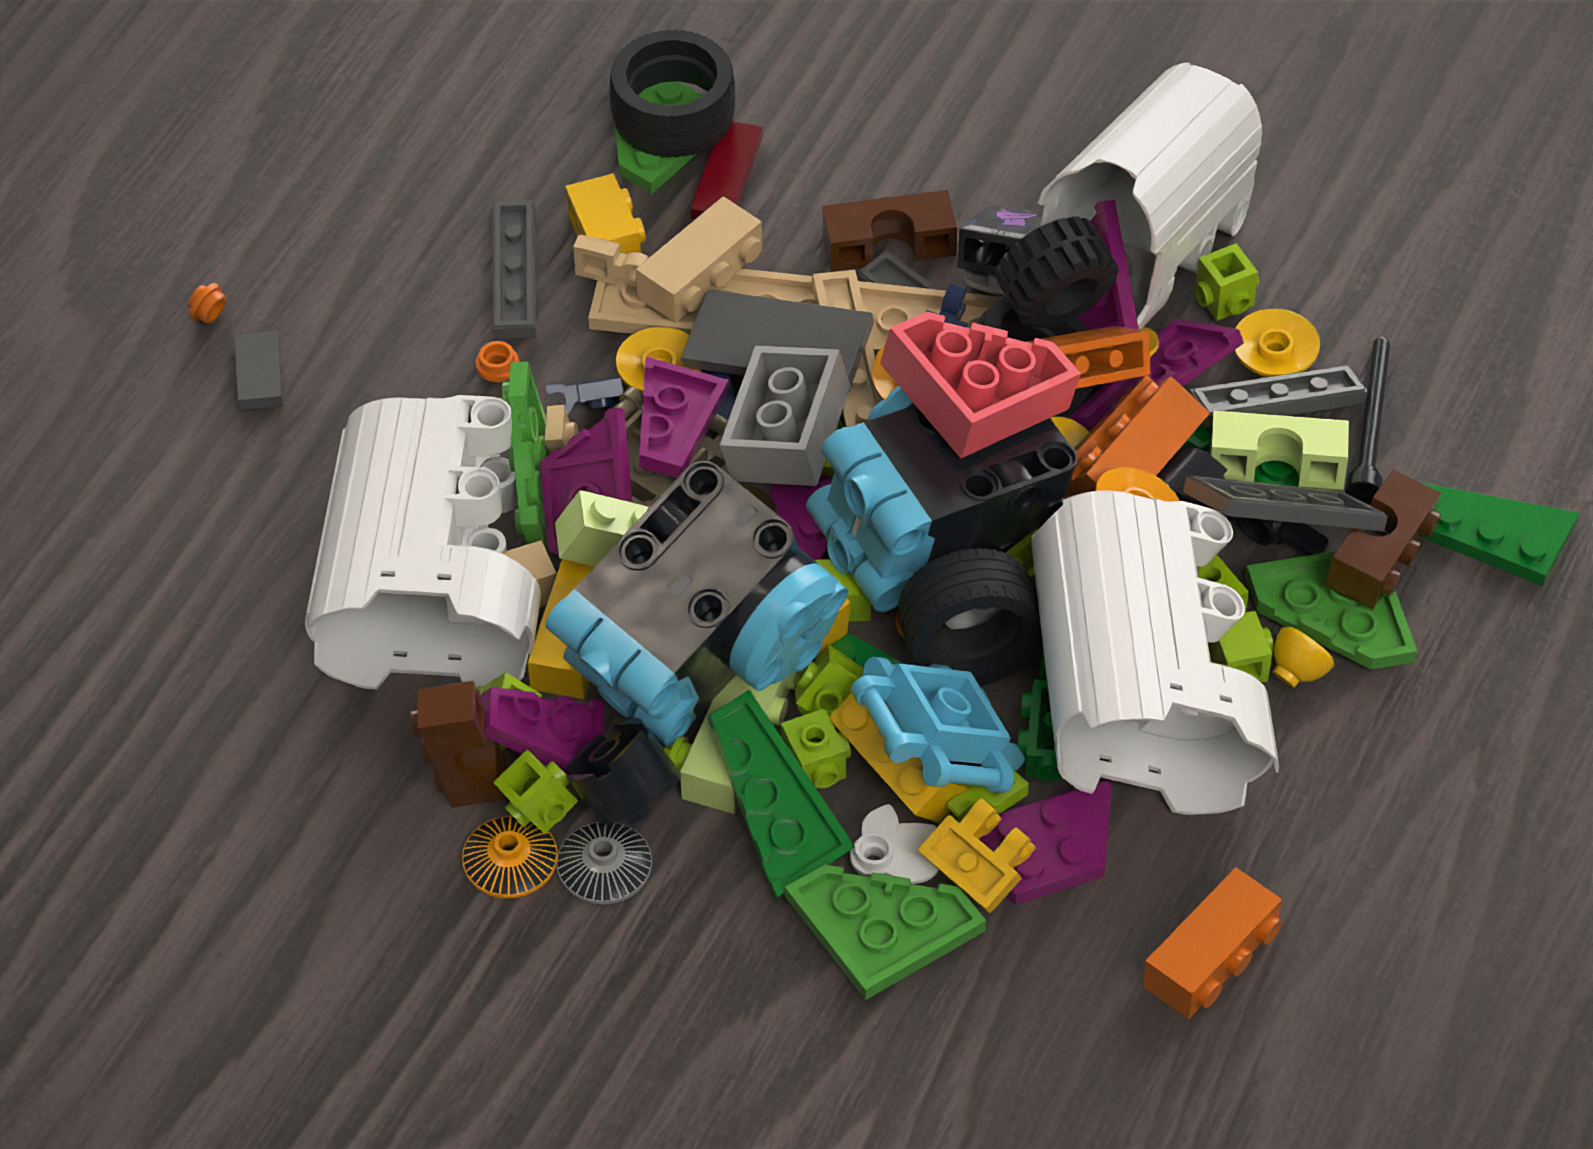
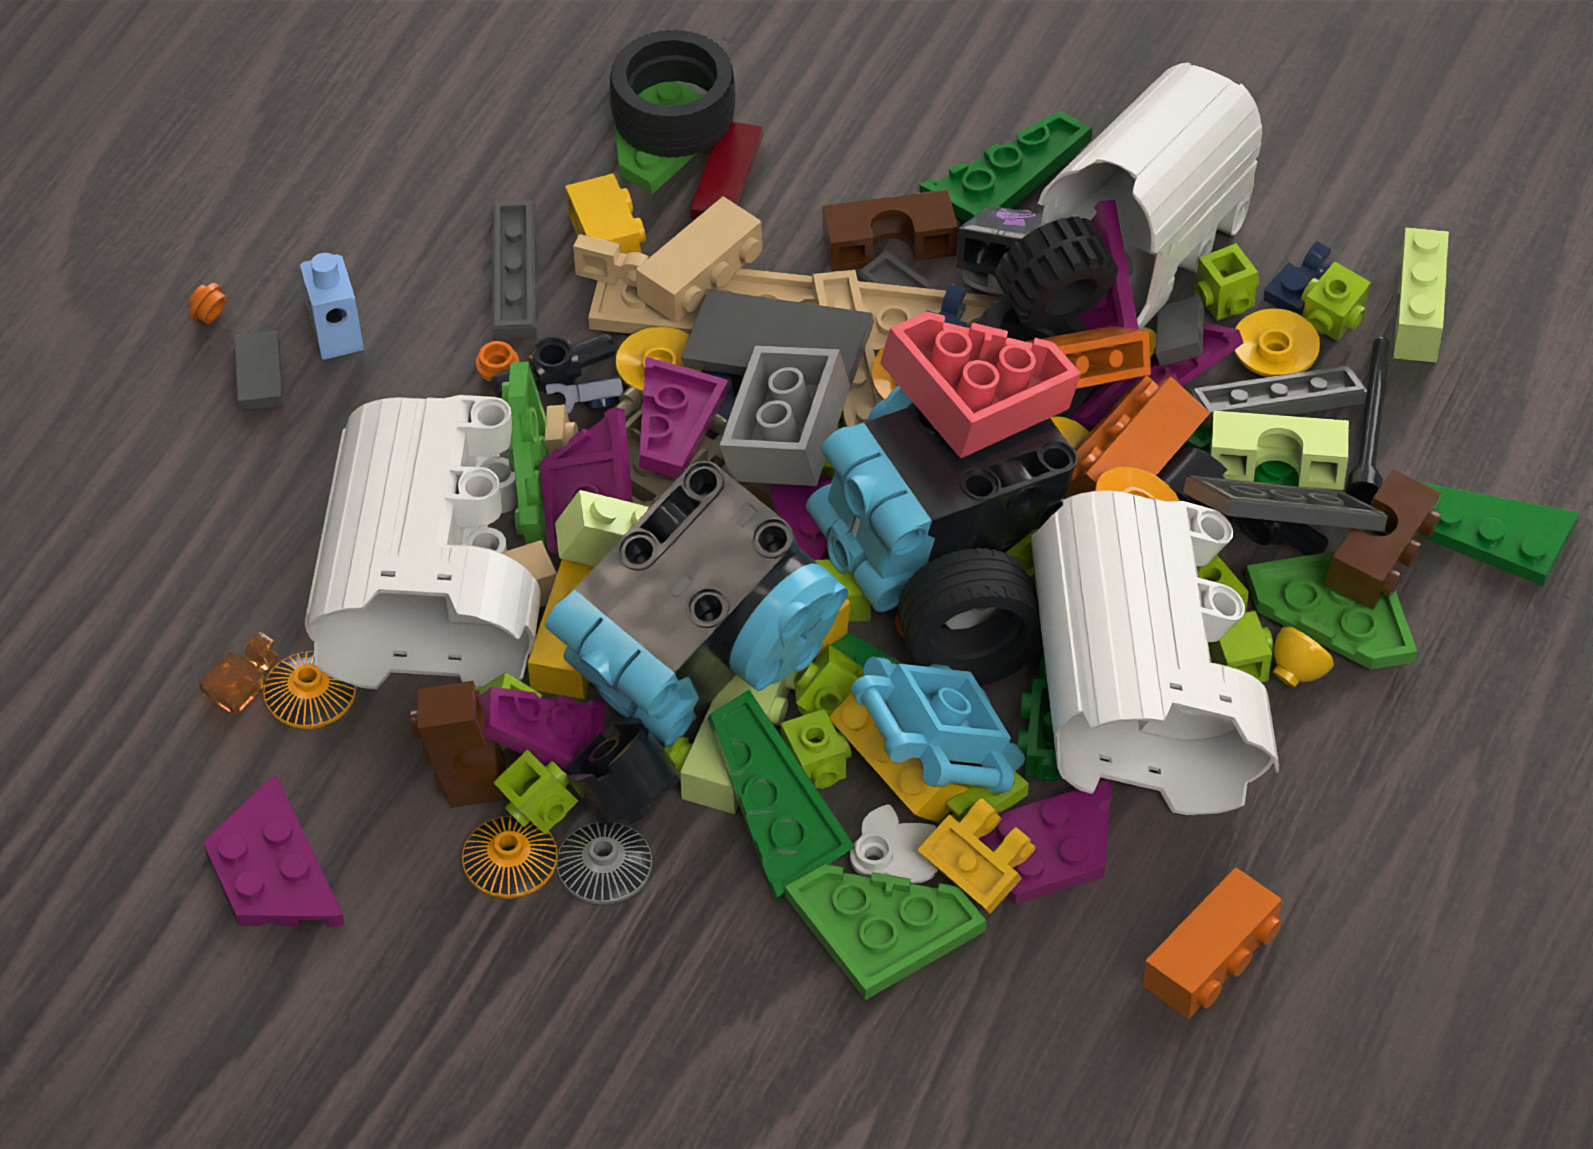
none -> clear orange plate [199,632,279,716]
none -> magenta wing [203,776,344,927]
none -> dish [263,651,356,729]
none -> light blue torso [299,253,364,360]
none -> black axle [491,334,616,397]
none -> green wing [919,111,1092,222]
none -> dark grey tile [1156,295,1204,366]
none -> dark blue plate [1263,241,1331,316]
none -> lime brick [1301,261,1371,341]
none -> yellowish green arch [1393,227,1449,363]

